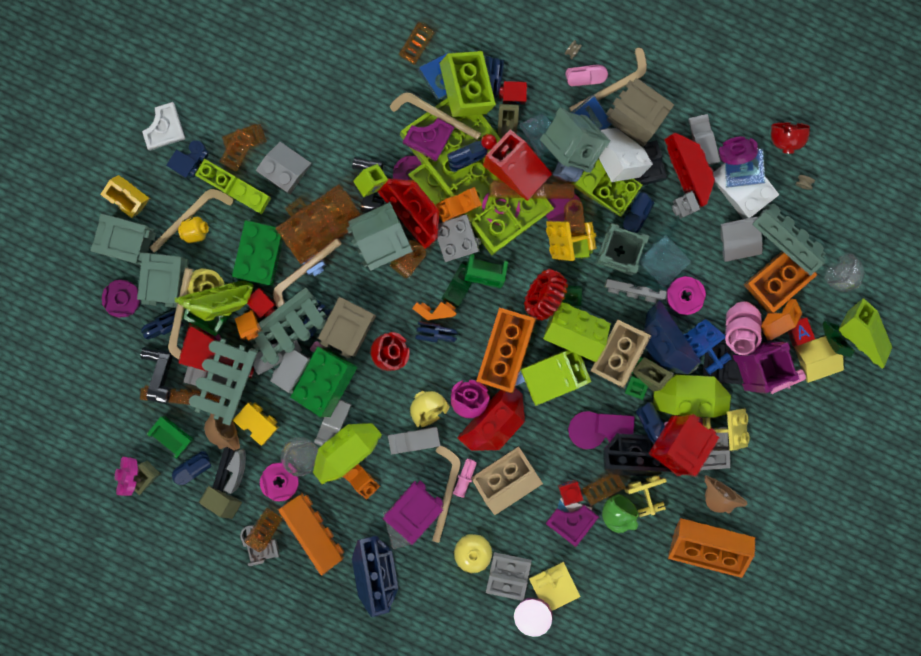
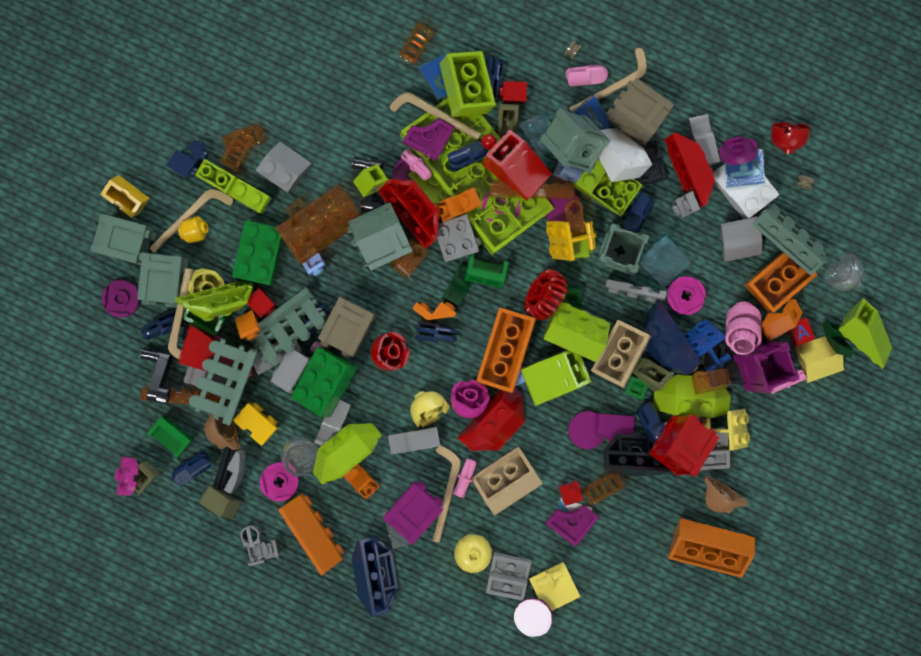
white tile [142,102,185,151] -> none
clear orange slope [244,508,282,552] -> none
tan piece [273,238,342,308] -> none
bright green piece [602,494,639,533] -> none
light yellow plate [624,475,666,518] -> none
none -> bright pink axle [401,149,431,180]
none -> clear orange leg [691,369,731,394]

